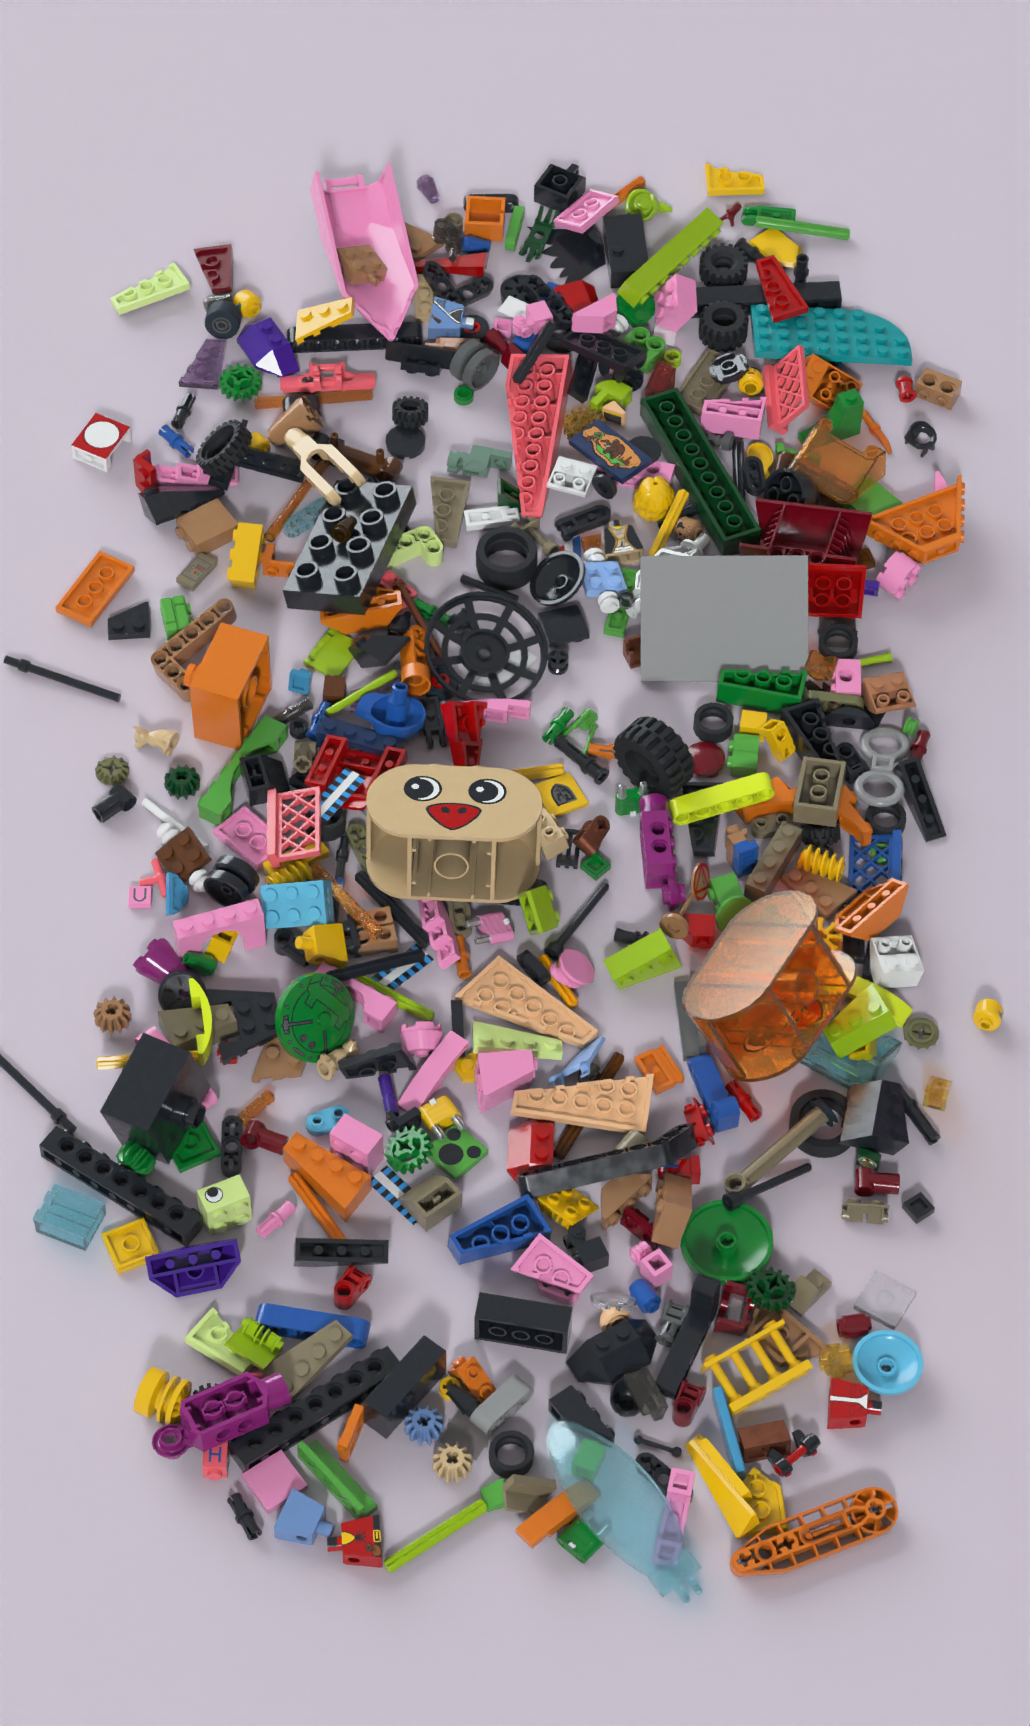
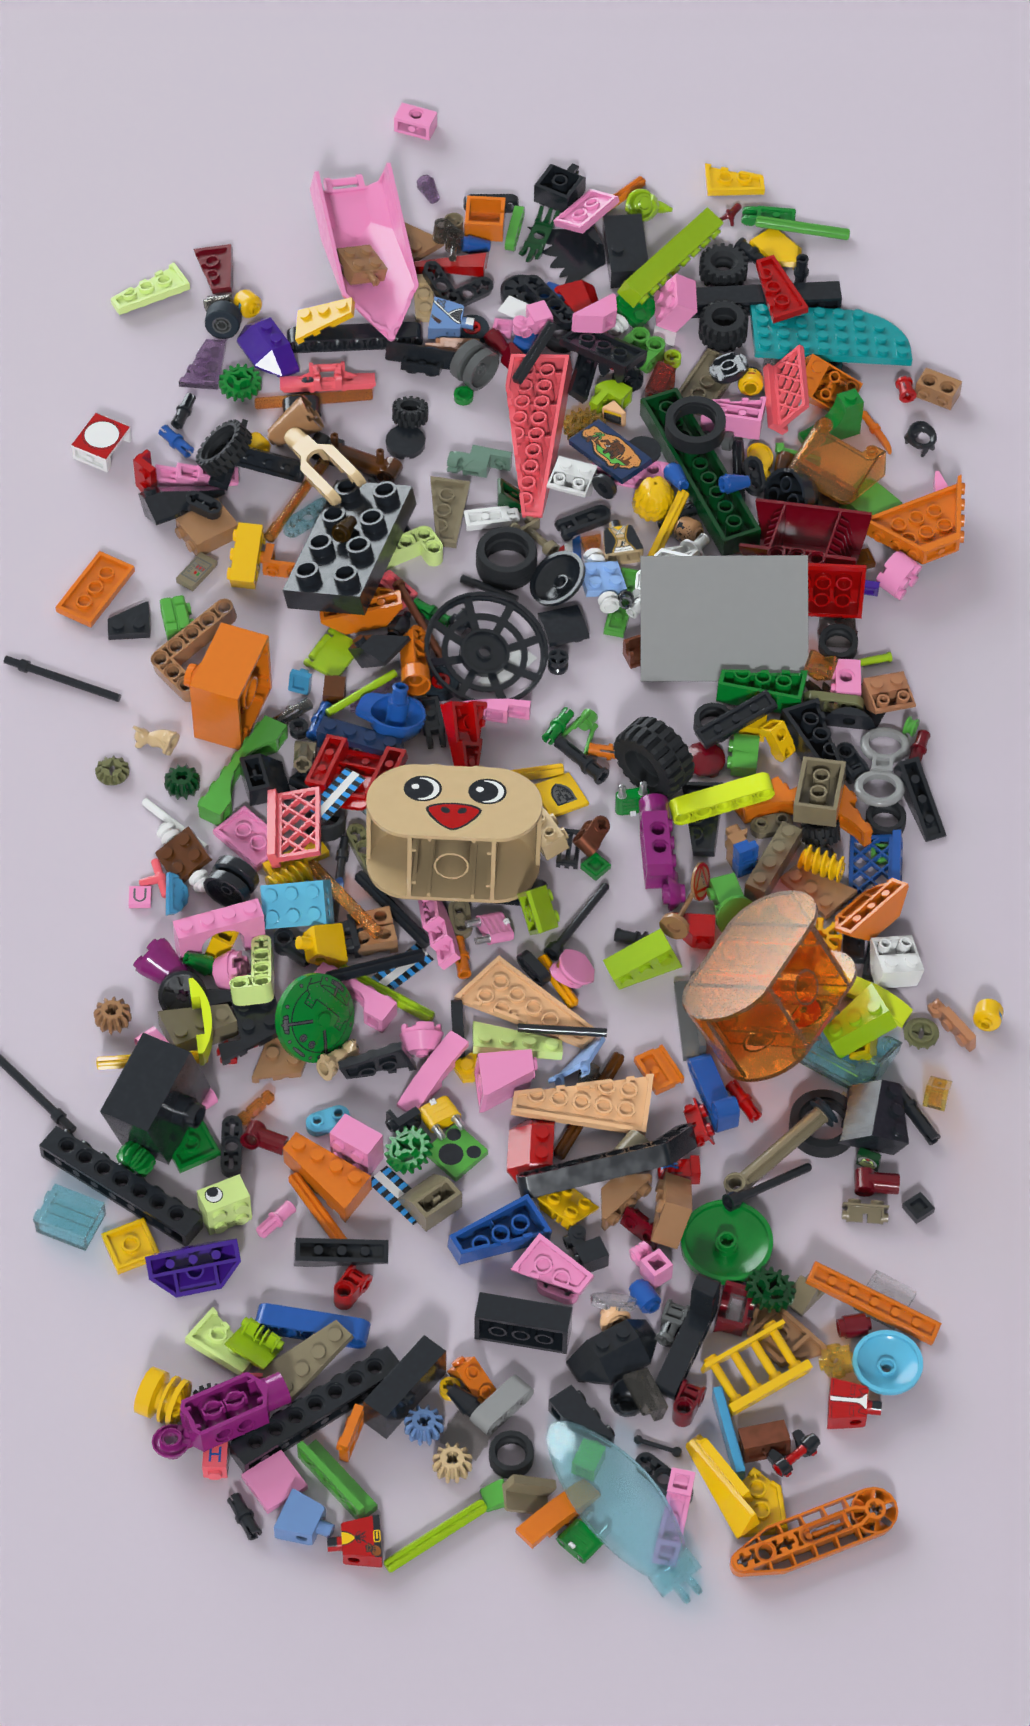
black piece [92,783,137,823] -> none
dark purple piece [378,1074,399,1117] -> none
none -> black beam [186,491,222,520]
none -> bright pink cone [212,949,251,990]
none -> yellowish green beam [229,935,274,1006]
none -> bright pink brick [394,103,437,141]
none -> black bar [518,1023,607,1037]
none -> blue cone [663,462,689,491]
none -> black tyre [665,396,726,454]
none -> black tile [694,689,778,750]
none -> blue cone [719,474,751,494]
none -> orange tile [805,1261,942,1345]
none -> nougat hinge [927,998,976,1052]

